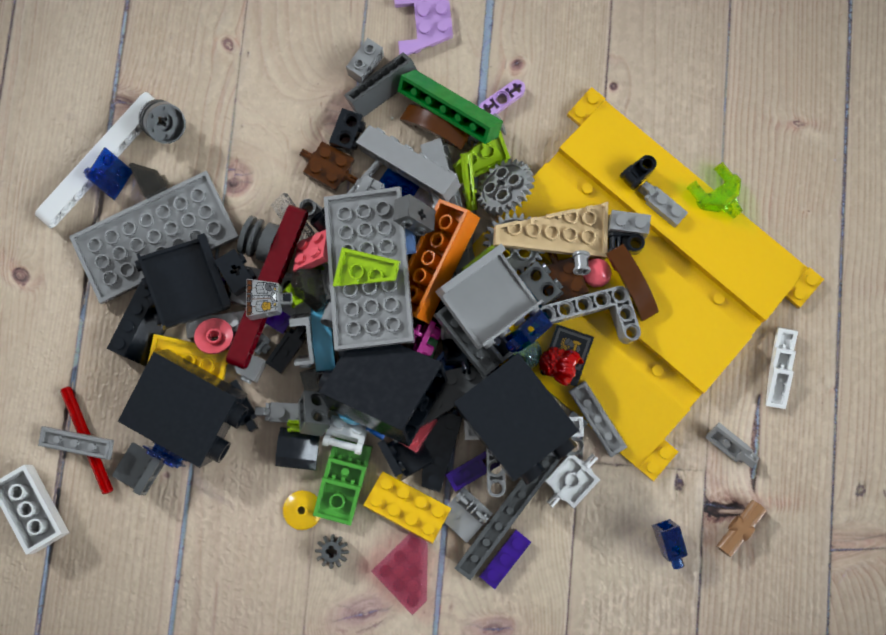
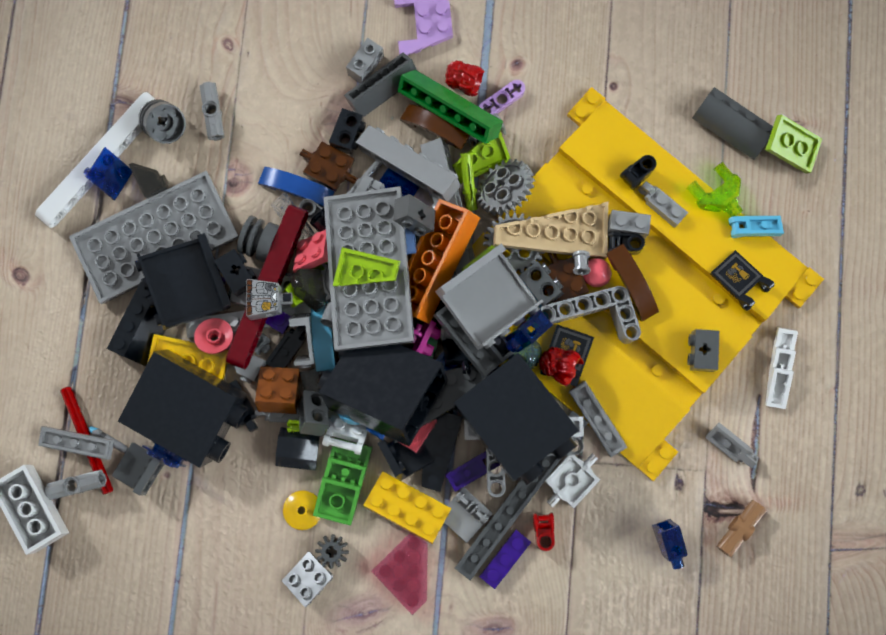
none -> light grey piece [45,470,107,500]
none -> light grey piece [89,427,128,453]
none -> light grey piece [199,82,225,141]
none -> dark orange brick [255,366,301,414]
none -> blue slope [258,167,335,207]
none -> light grey hinge [282,552,334,608]
none -> red hair [445,60,484,97]
none -> red piece [533,512,555,551]
none -> dark grey brick [687,329,720,372]
none -> dark grey brick [692,87,773,160]
none -> black flag [710,250,775,311]
none -> medium azure plate [728,216,784,238]
none -> lime plate [765,115,822,174]

